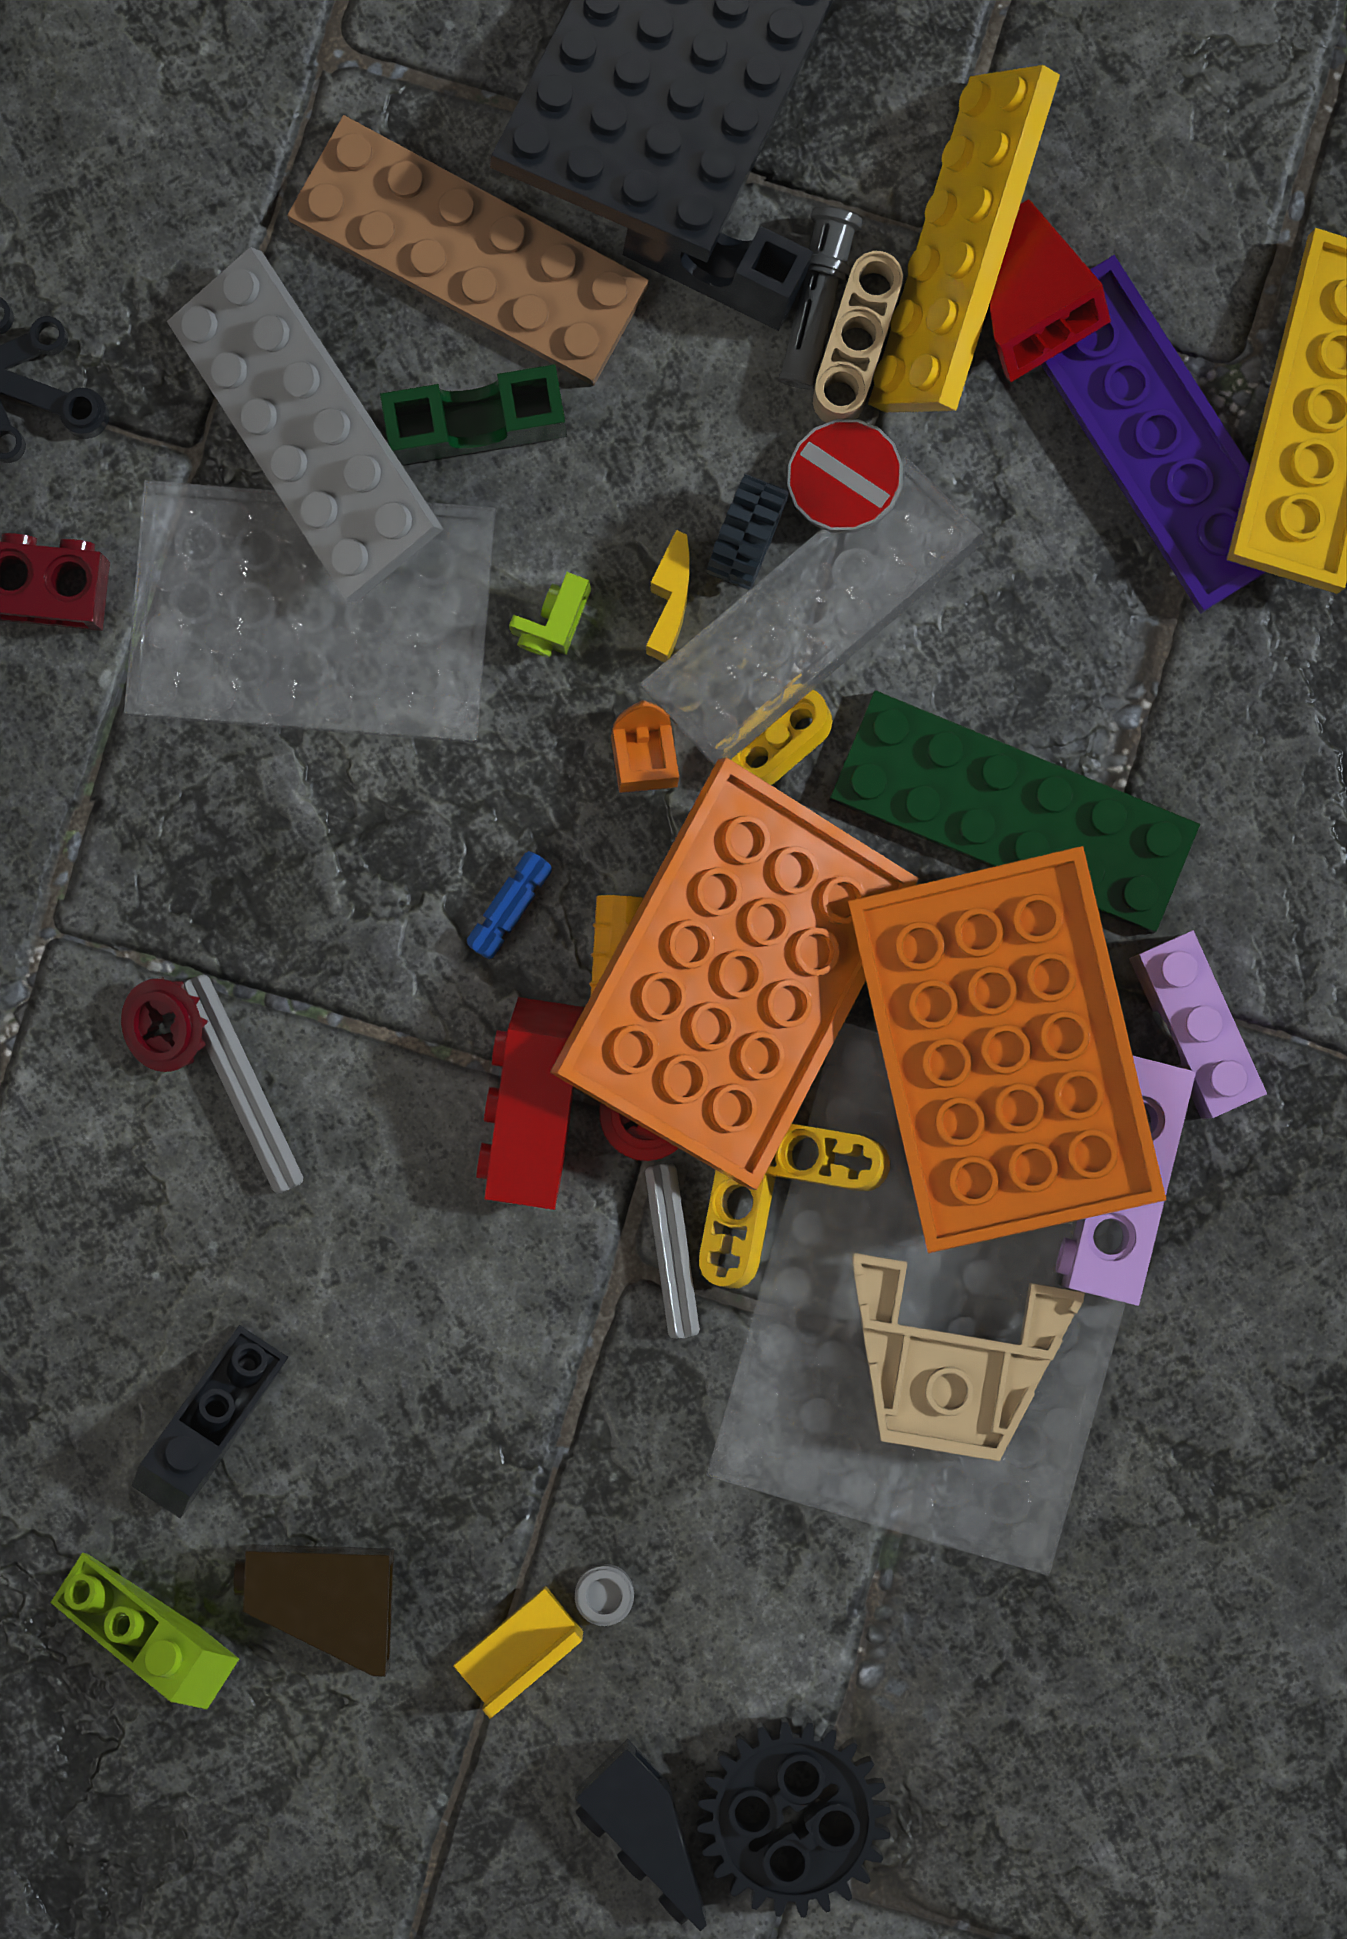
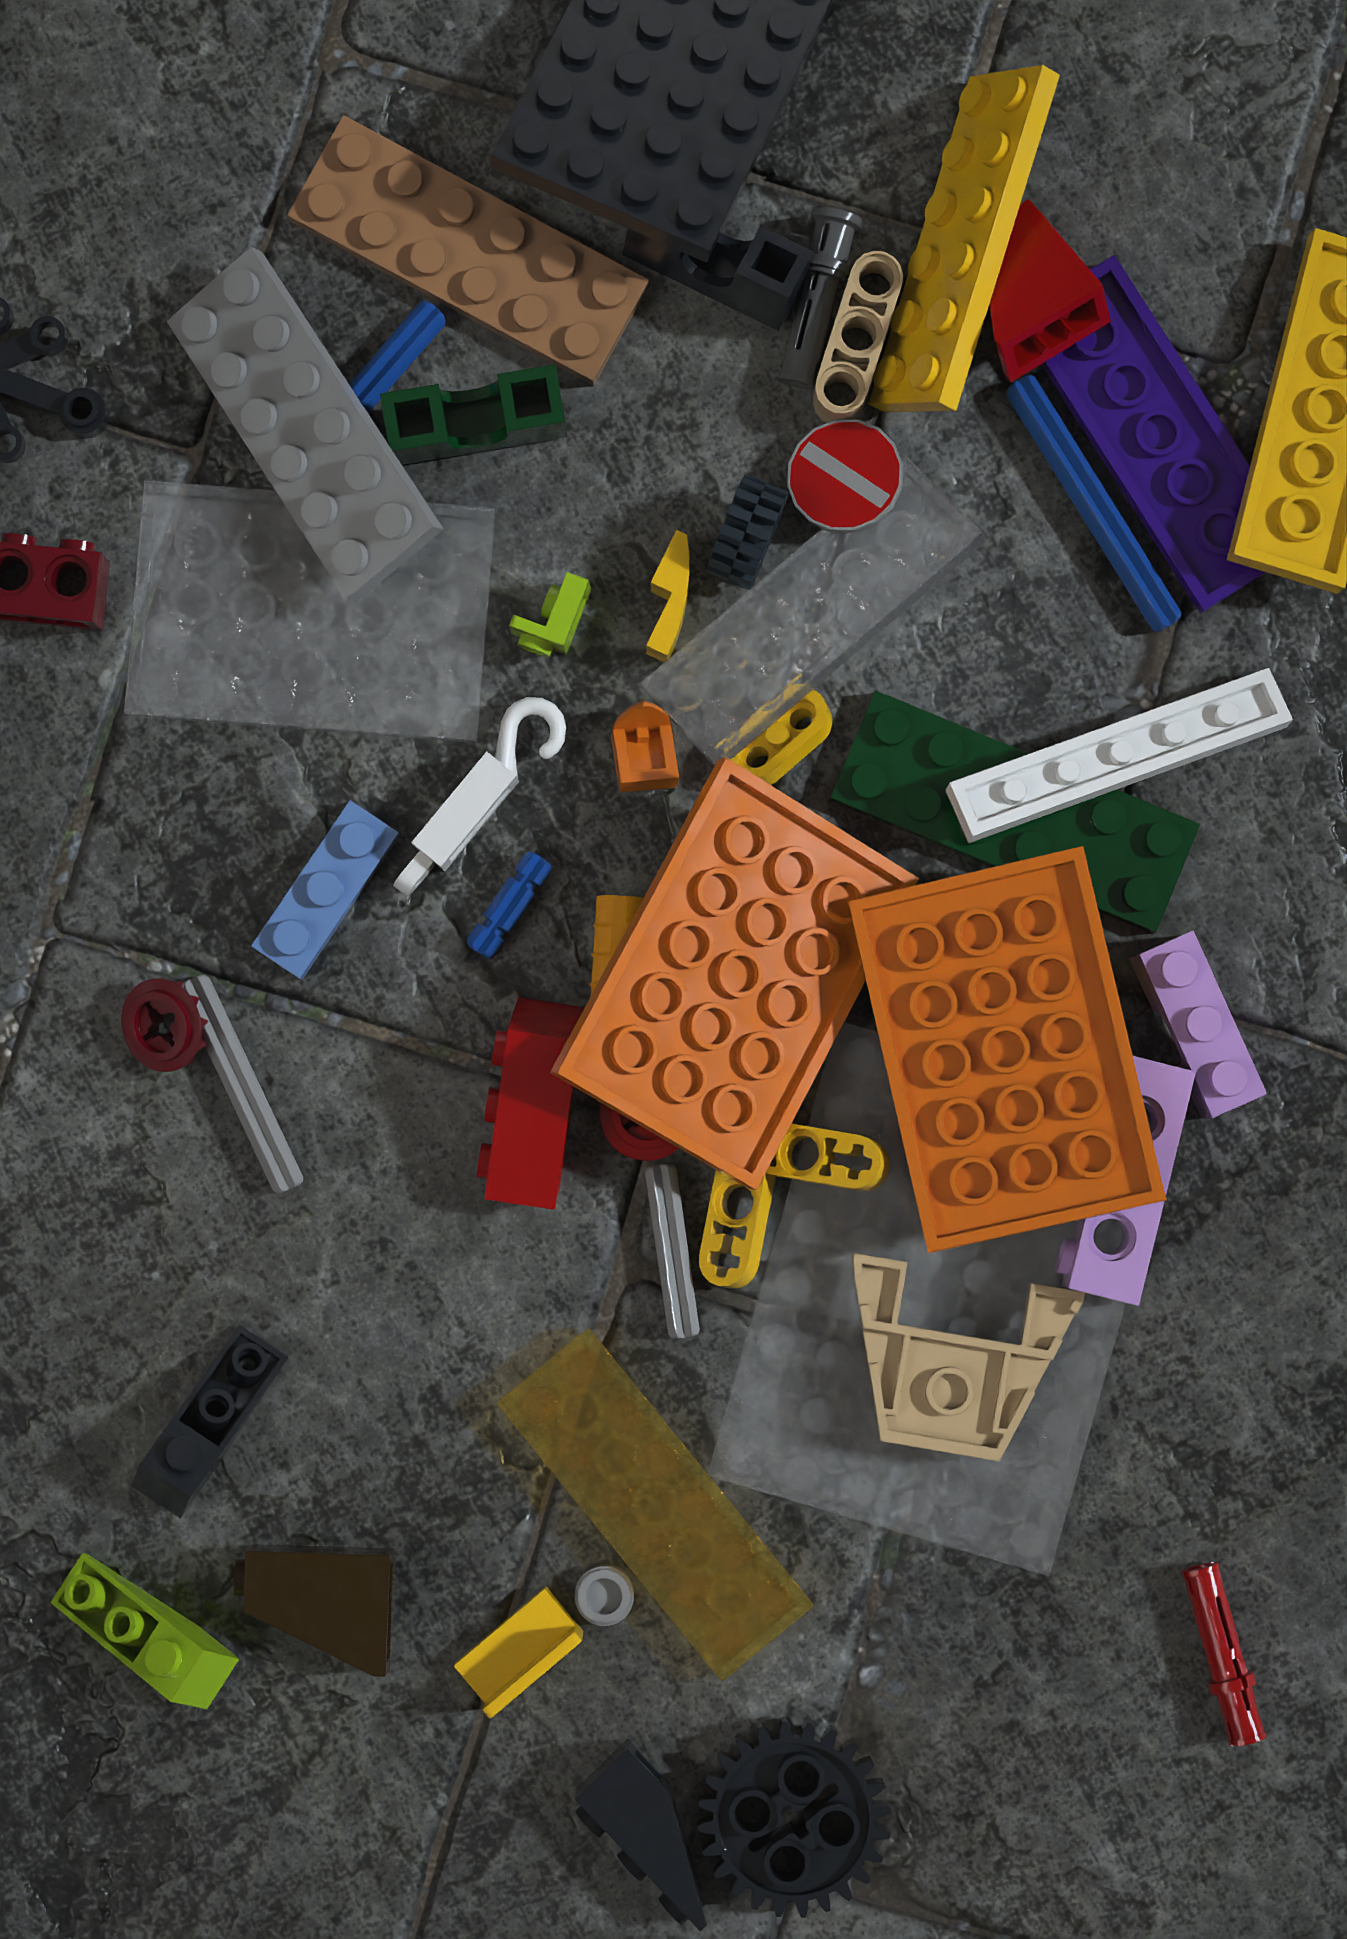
none -> medium blue plate [251,800,400,980]
none -> blue axle [349,300,446,413]
none -> white piece [393,697,566,897]
none -> clear yellow plate [496,1327,814,1682]
none -> white plate [946,668,1293,843]
none -> blue axle [1007,375,1181,632]
none -> red pin [1181,1561,1267,1747]

